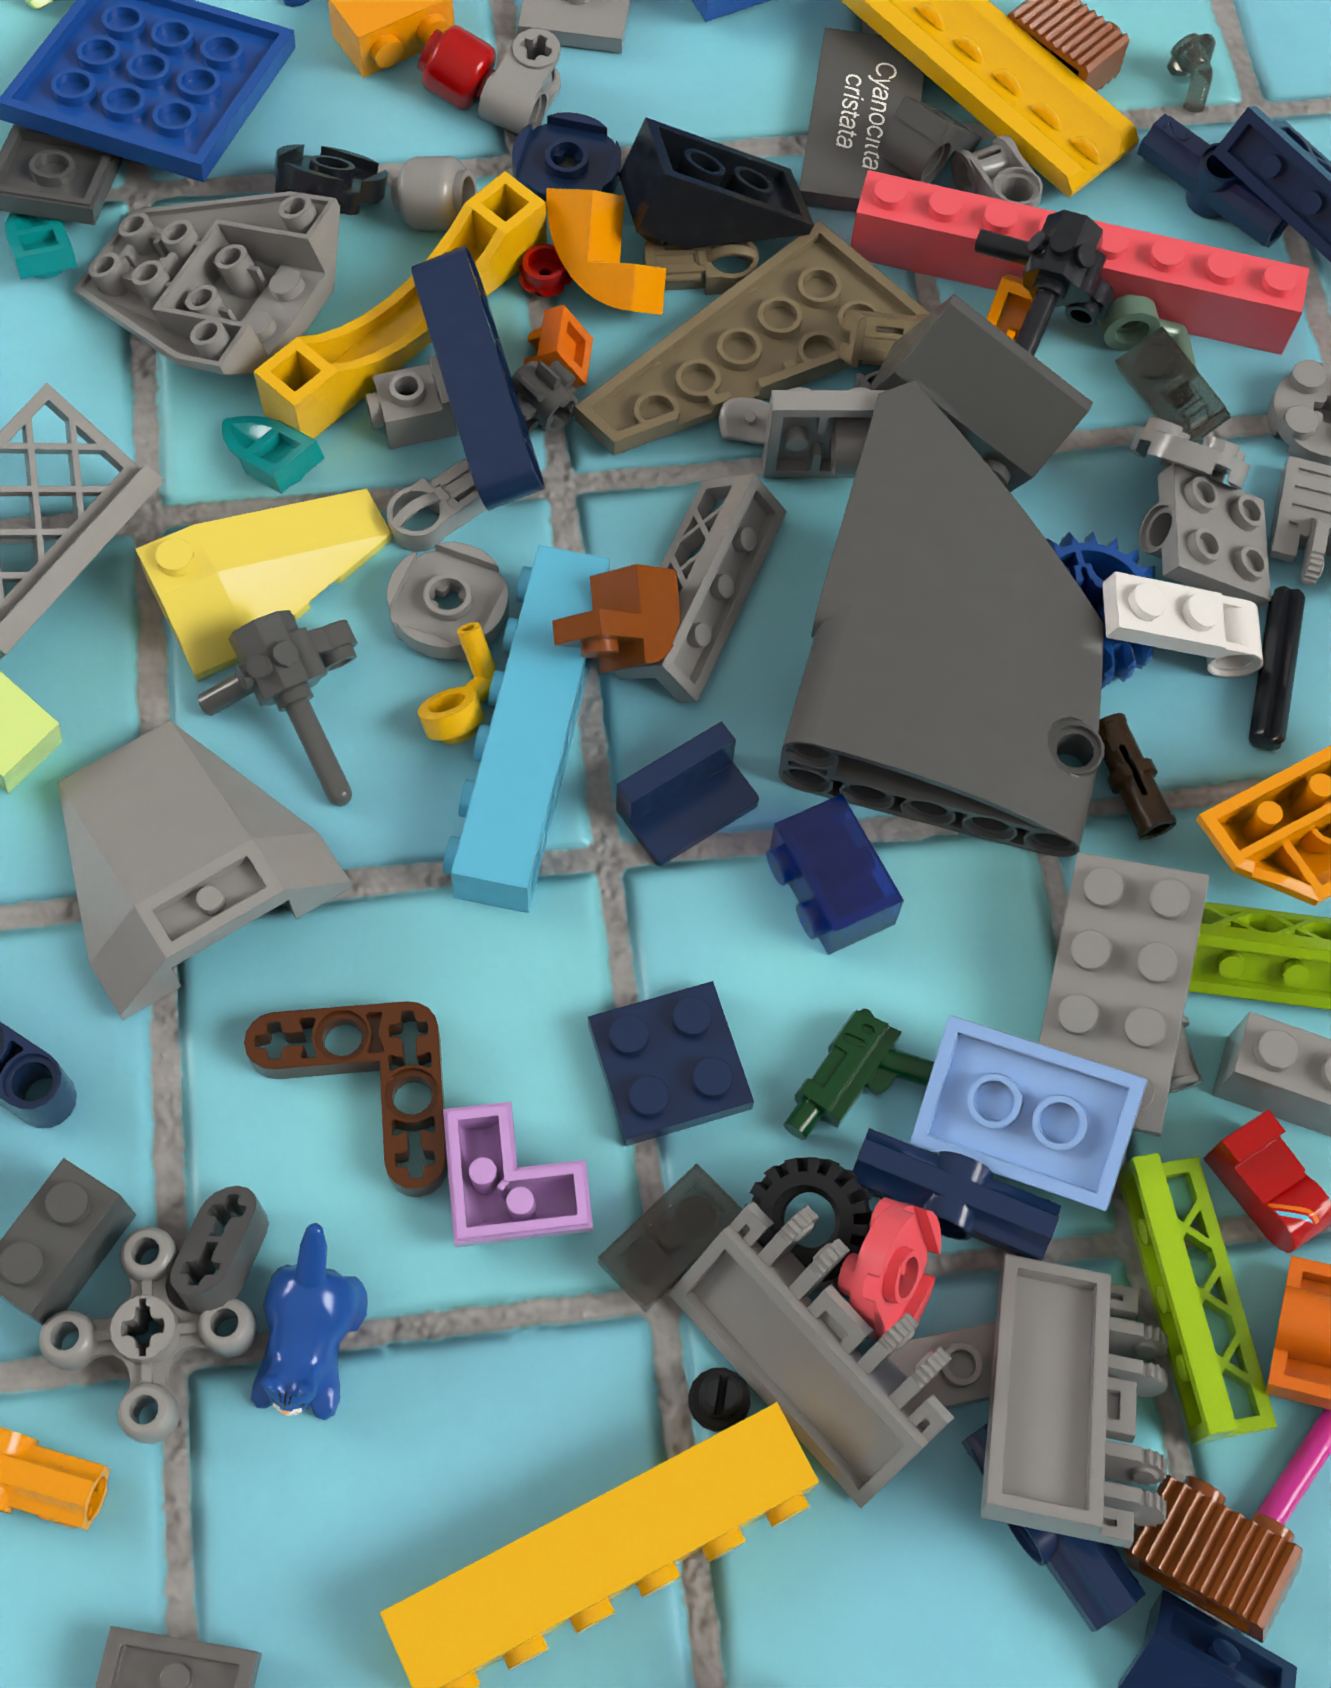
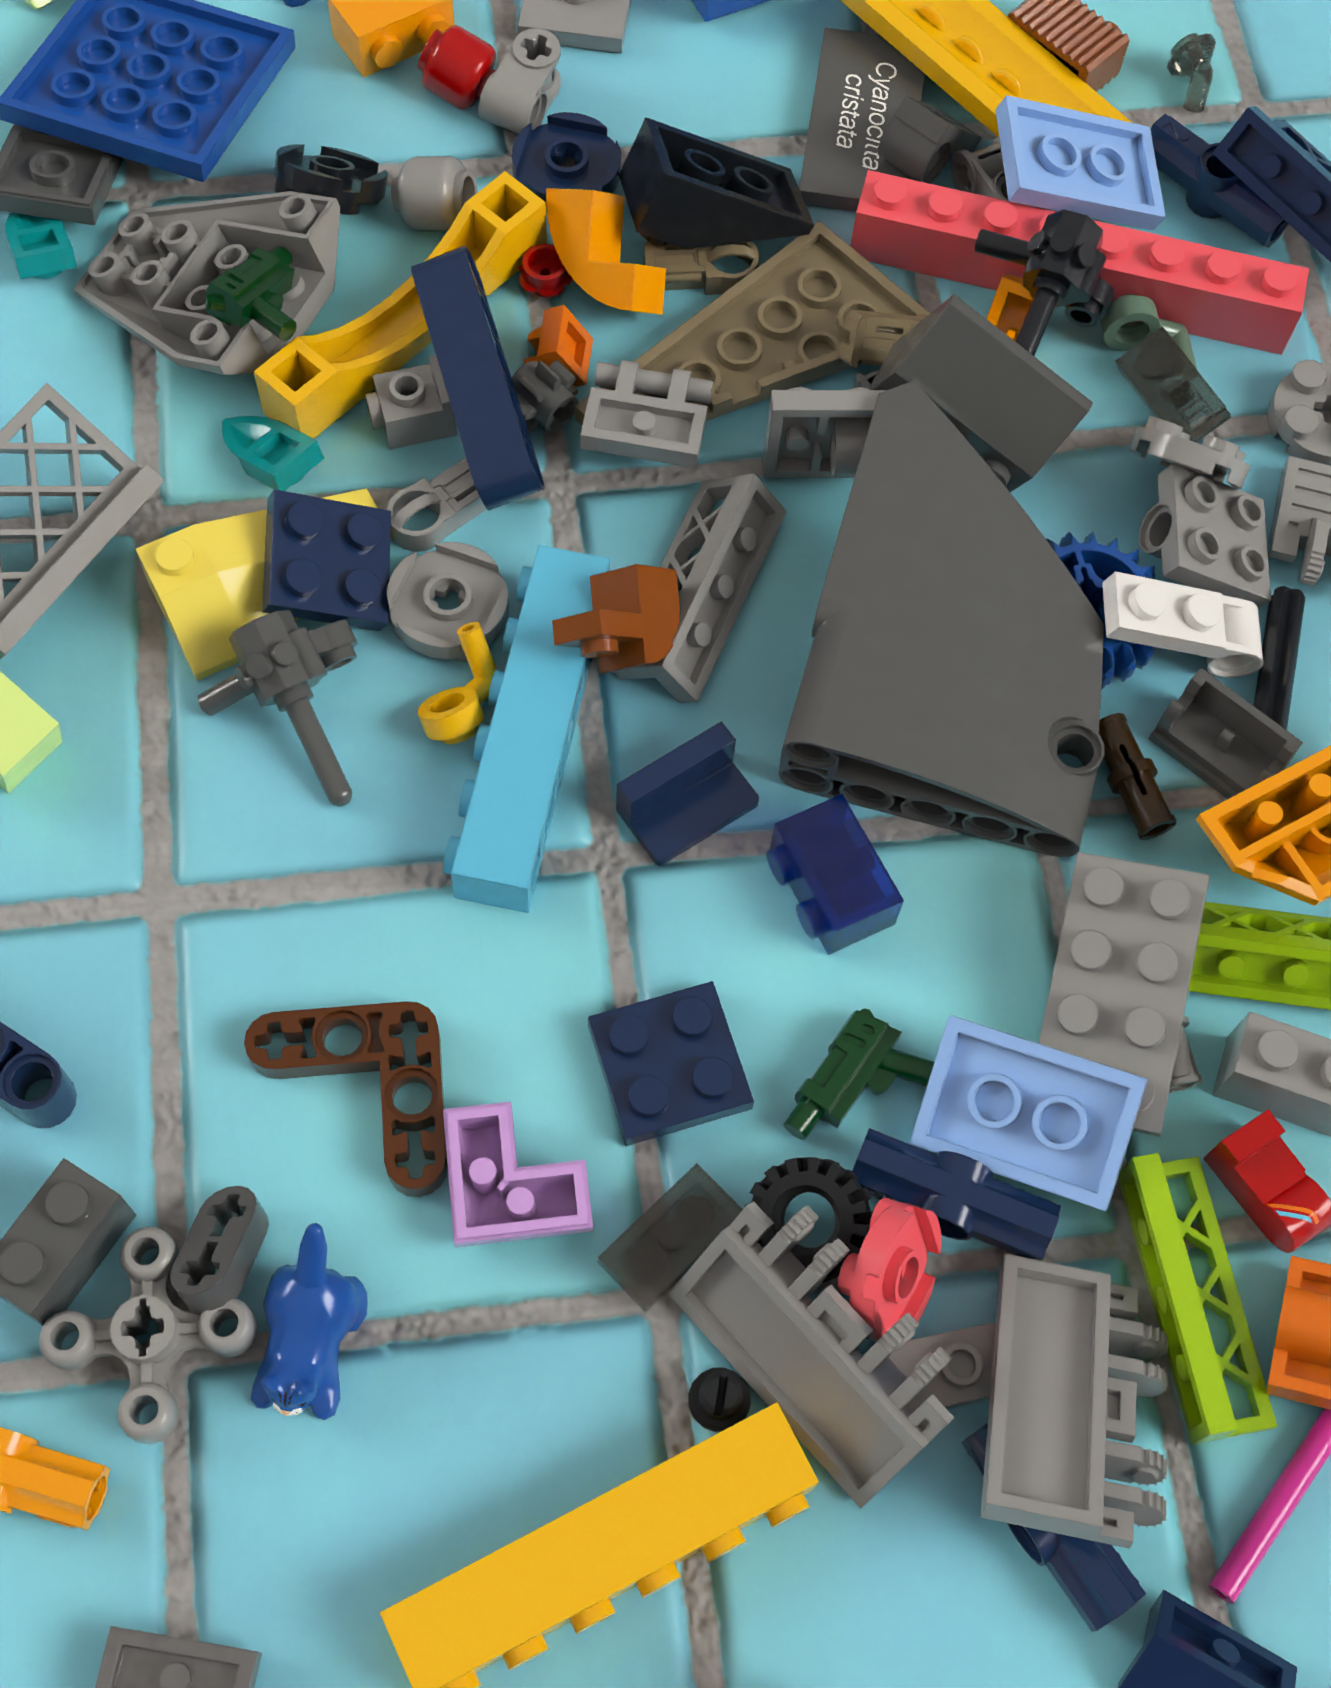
light grey wedge [57,720,352,1020] -> none
light grey piece [719,397,770,448] -> none
dark orange brick [1125,1475,1303,1643] -> none
none -> dark green piece [205,246,297,341]
none -> dark blue plate [262,489,391,631]
none -> light grey plate [580,360,714,468]
none -> light blue plate [995,95,1166,230]
none -> dark grey hinge [1148,668,1303,799]

